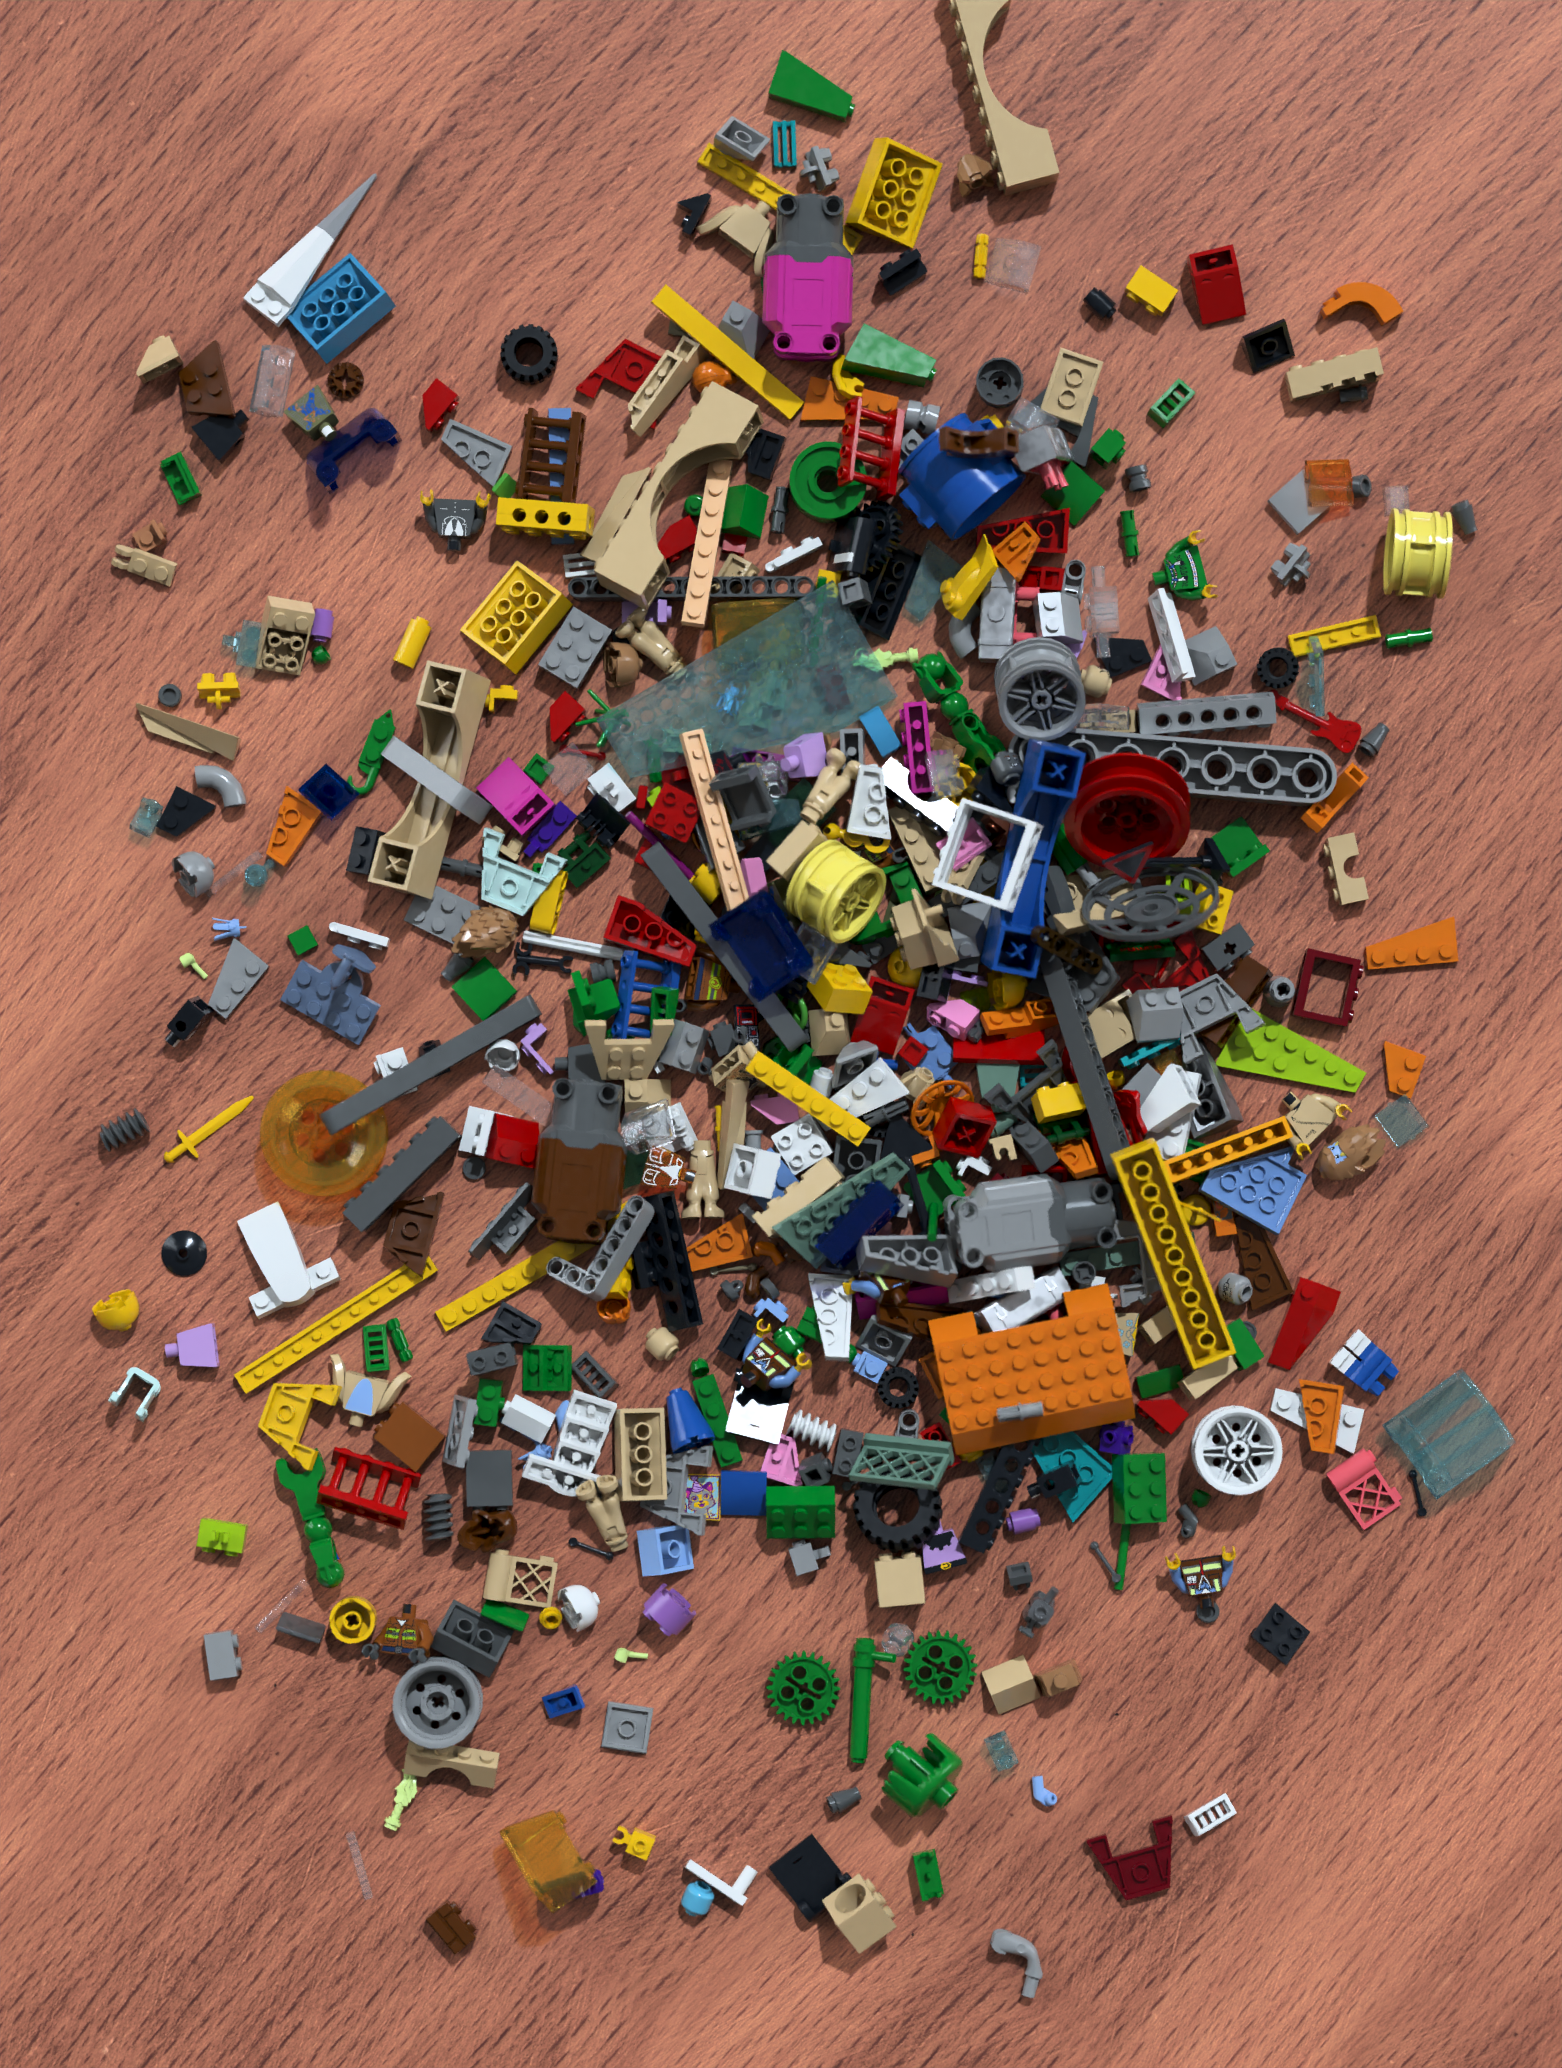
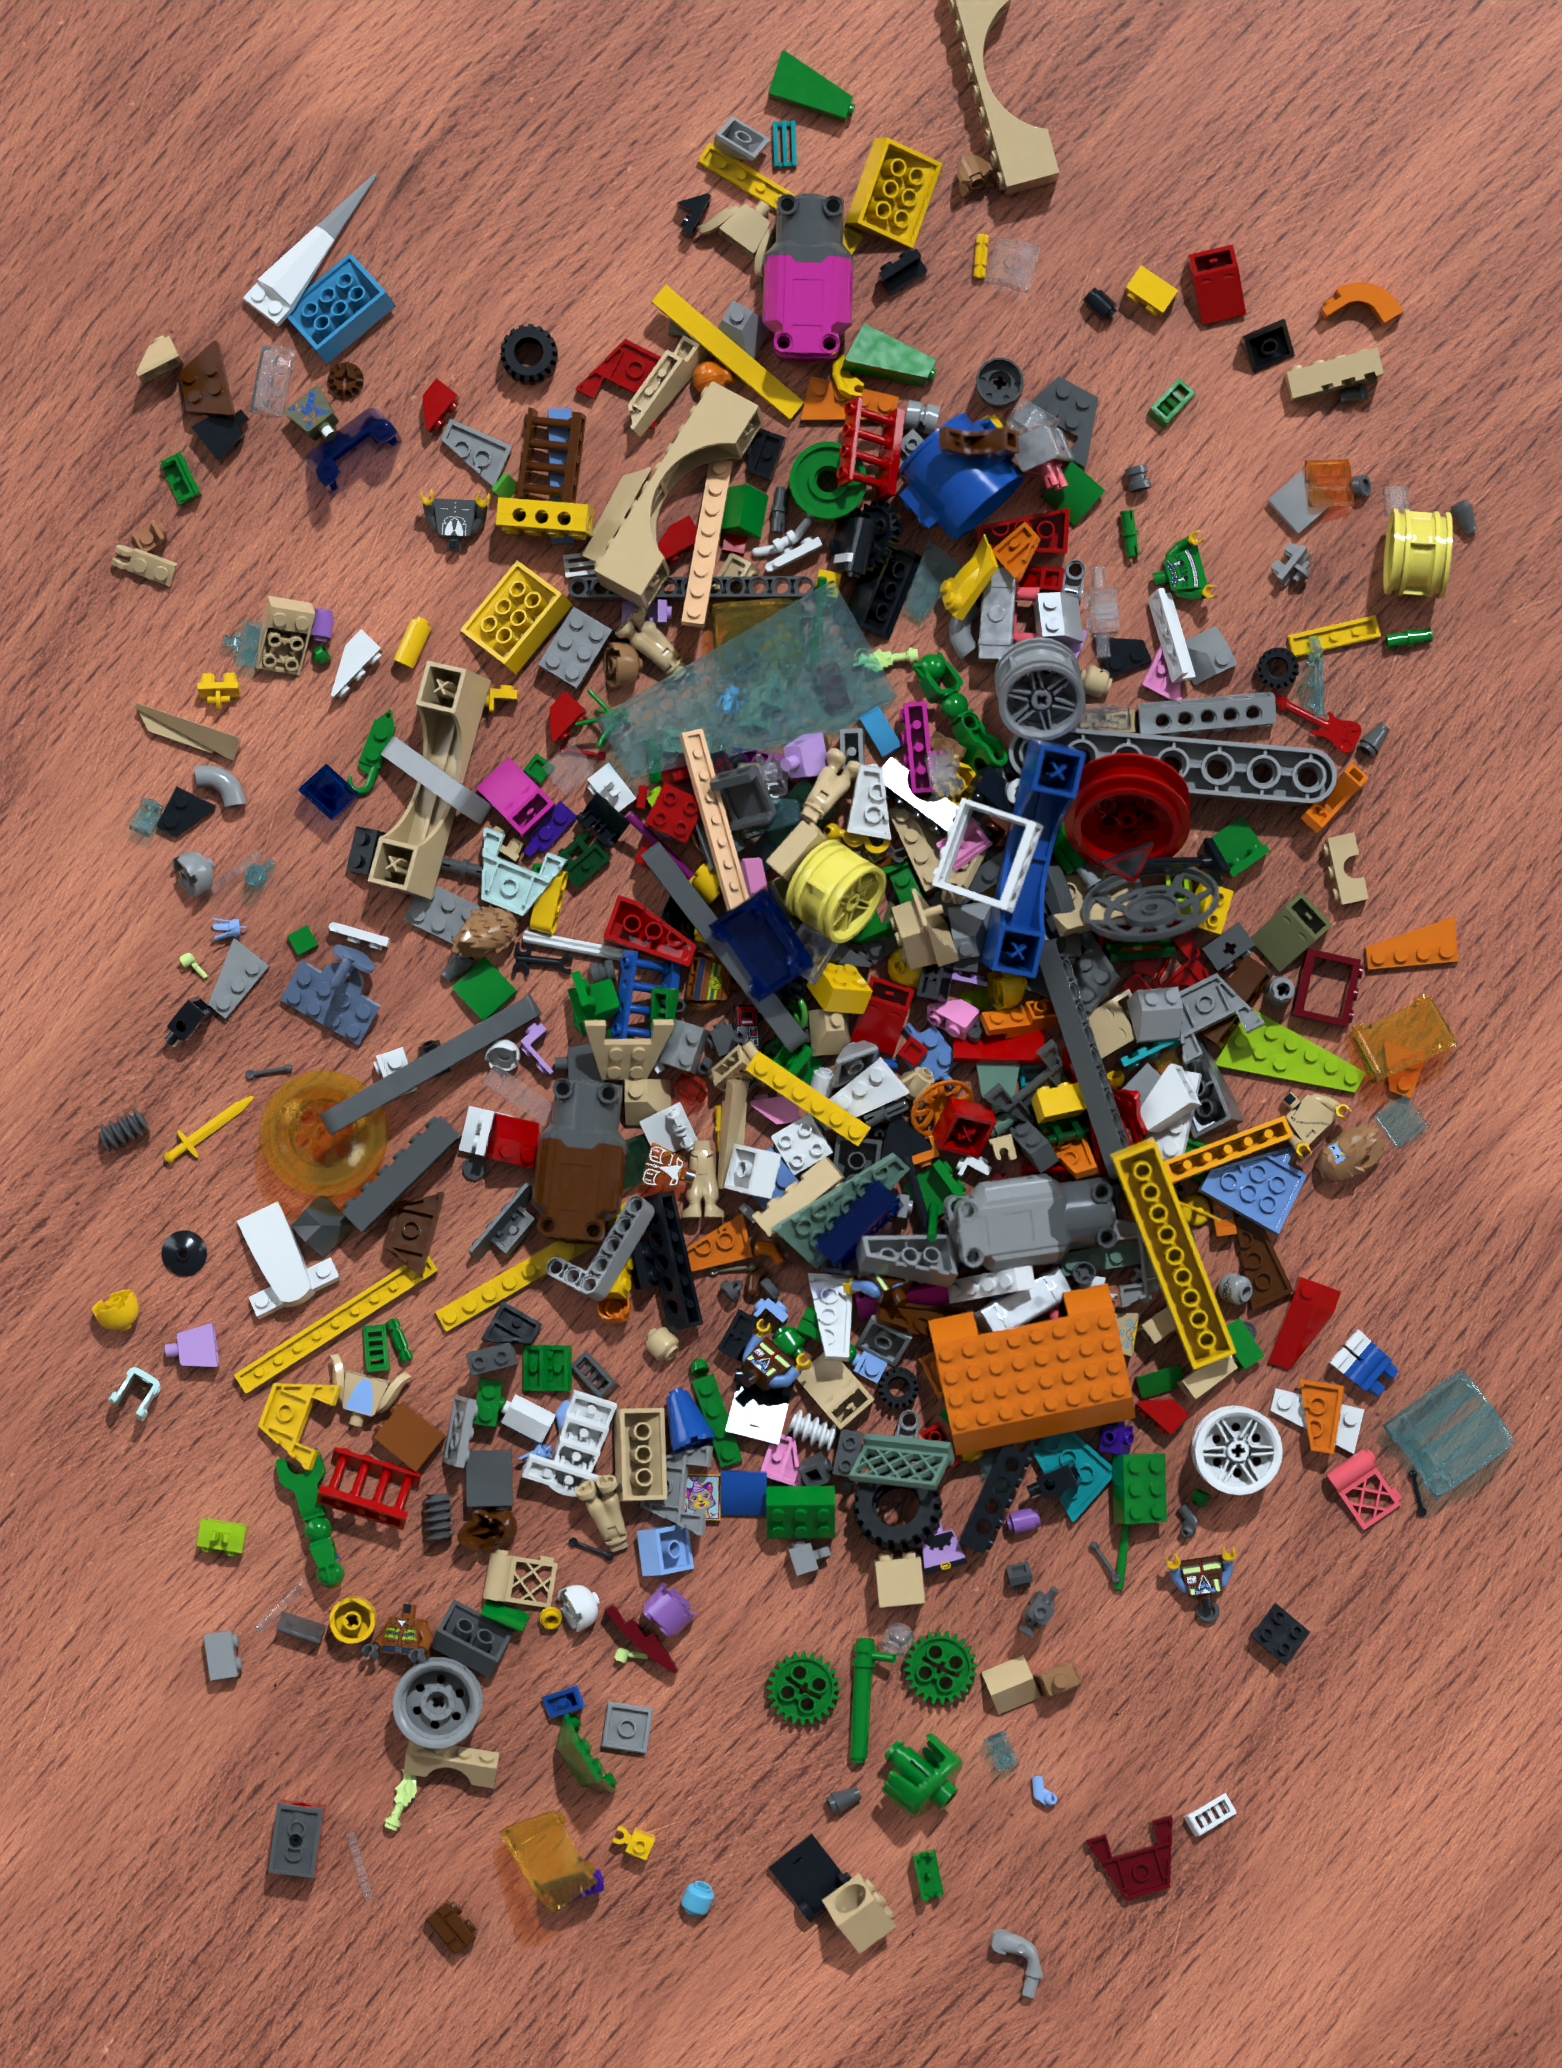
dark grey tile [158,684,182,707] -> none
orange wing [266,785,325,867] -> none
clear slope [620,1098,677,1155] -> none
green piece [684,494,703,518] -> none
white piece [684,1859,758,1906] -> none
light grey bush [745,1130,764,1150] -> none
light grey hips [799,146,840,192] -> none
dark grey brick [838,577,872,611] -> none
dark grey head [990,751,1023,786] -> none
light grey axle [997,1401,1044,1422] -> none
dark brown beam [1030,925,1103,975] -> none
tan tile [1039,348,1104,427] -> none
green brick [1088,428,1126,470] -> none
none -> dark grey hinge [246,1064,293,1079]
none -> dark grey piece [268,1799,326,1878]
none -> dark grey slope [291,1194,355,1258]
none -> white slope [331,629,382,699]
none -> green wedge [556,1712,618,1793]
none -> dark red slope [605,1603,679,1673]
none -> clear red head [673,1072,708,1106]
none -> white piece [752,518,812,557]
none -> tan slope [797,1352,875,1430]
none -> olive slope [1250,891,1332,972]
none -> clear yellow windscreen [1348,993,1458,1084]

